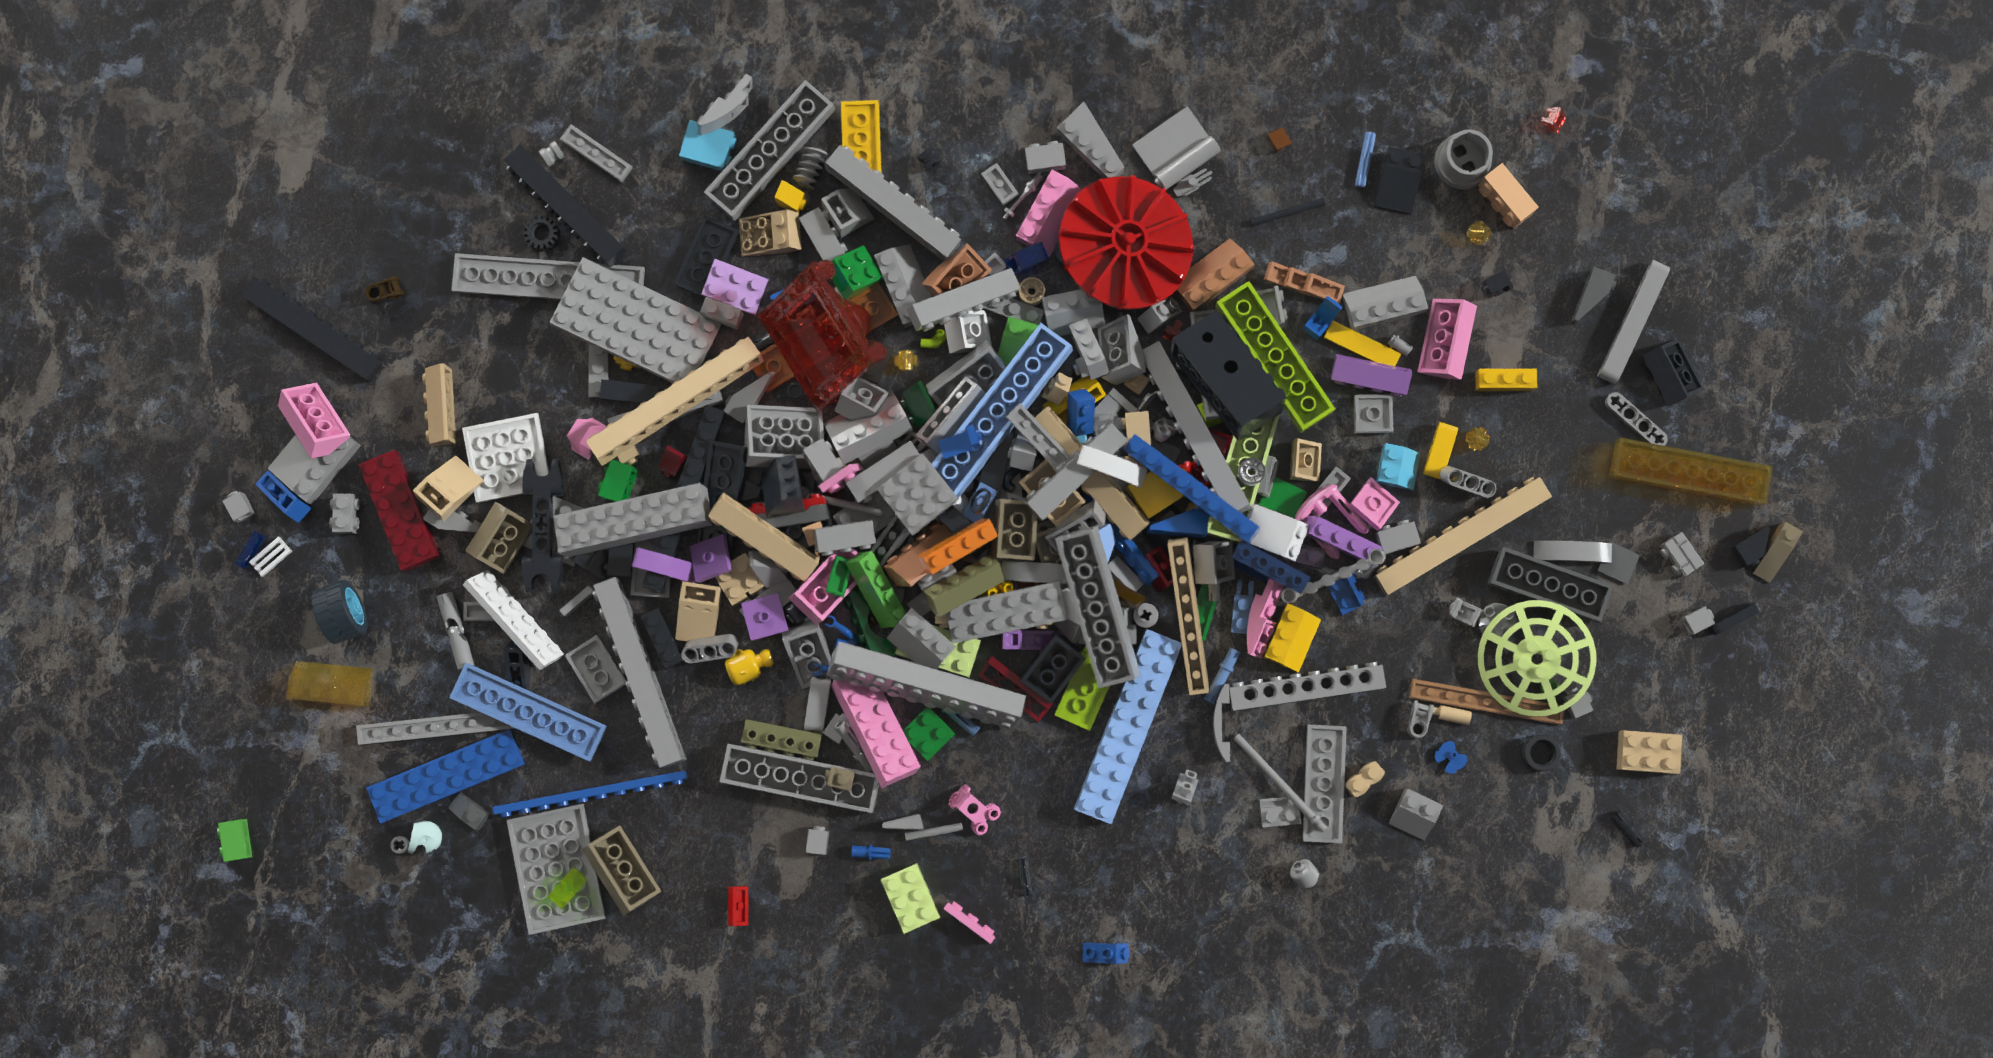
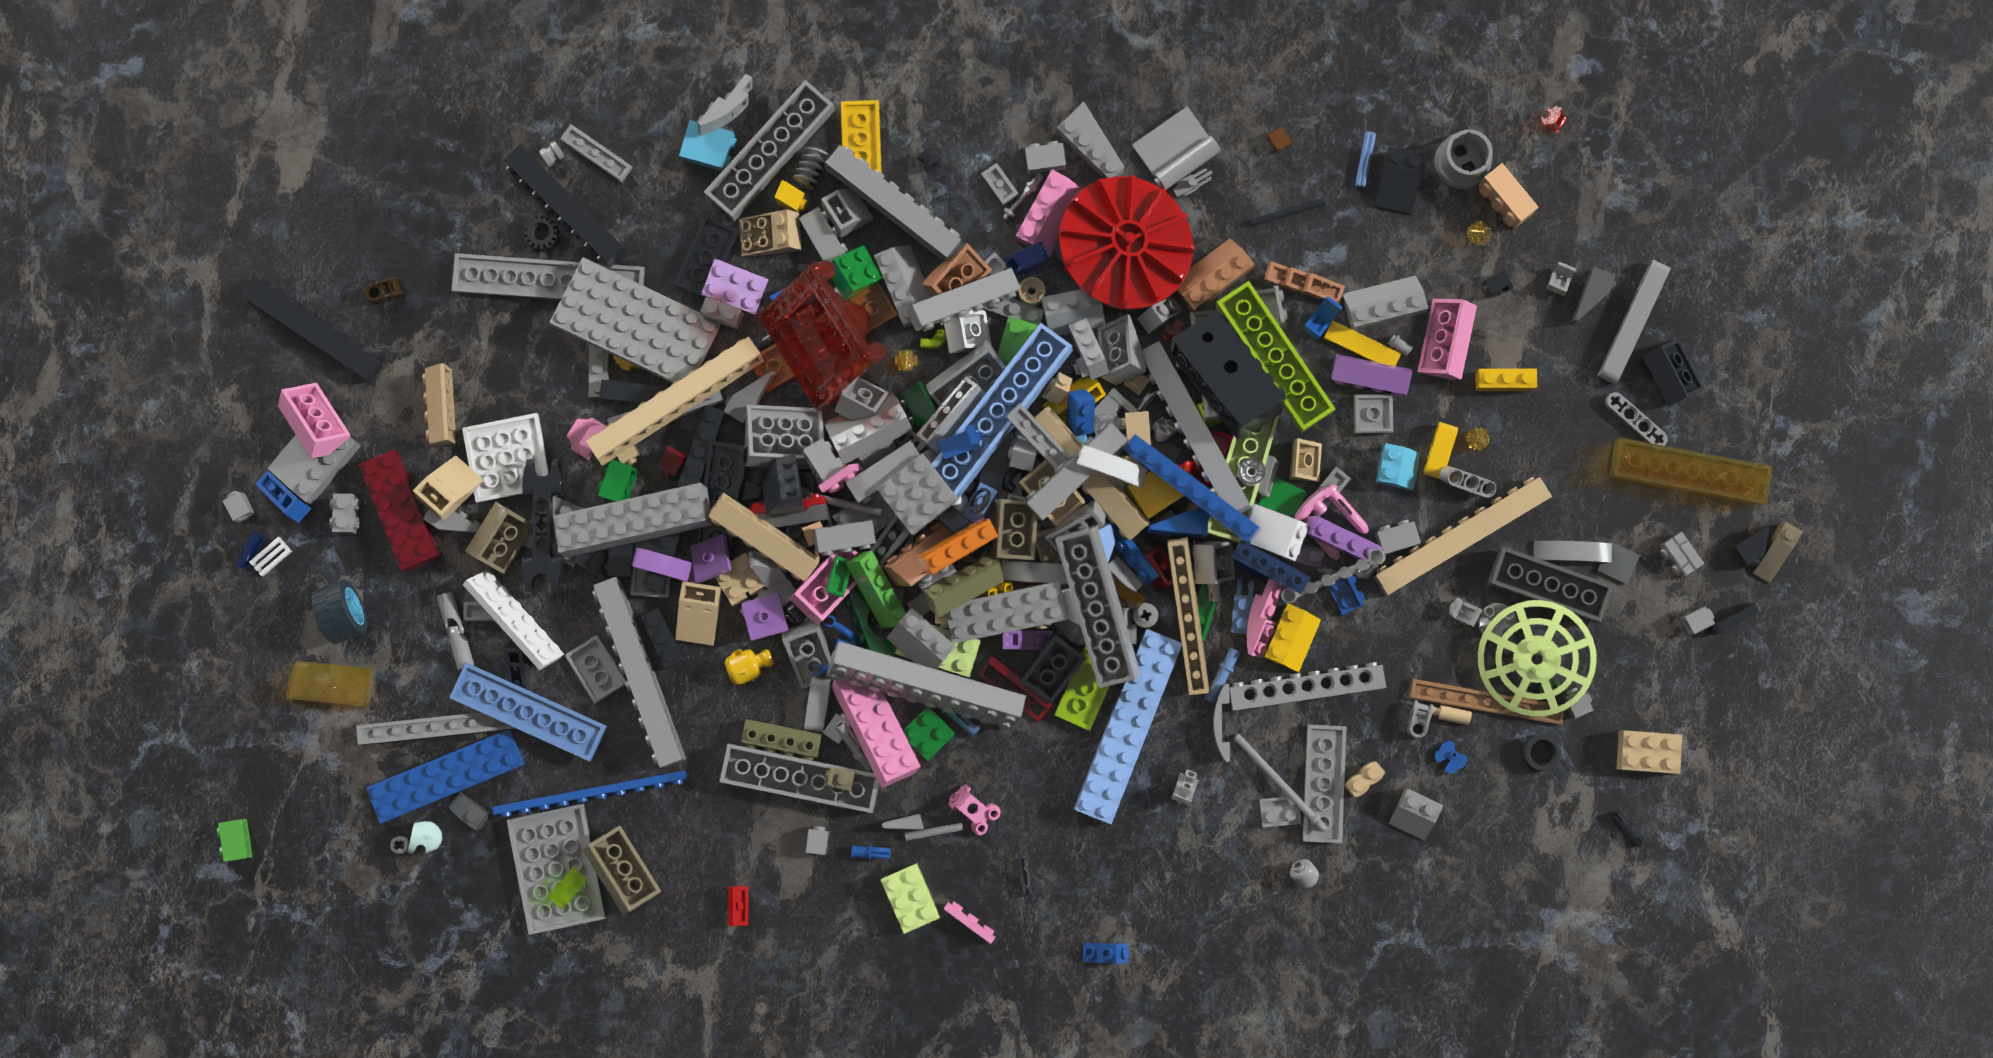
light grey tile [560,586,594,617] -> none
light grey beam [681,634,739,663] -> none
bright pink plate [1349,477,1400,531] -> none
none -> light grey bracket [1546,262,1576,296]

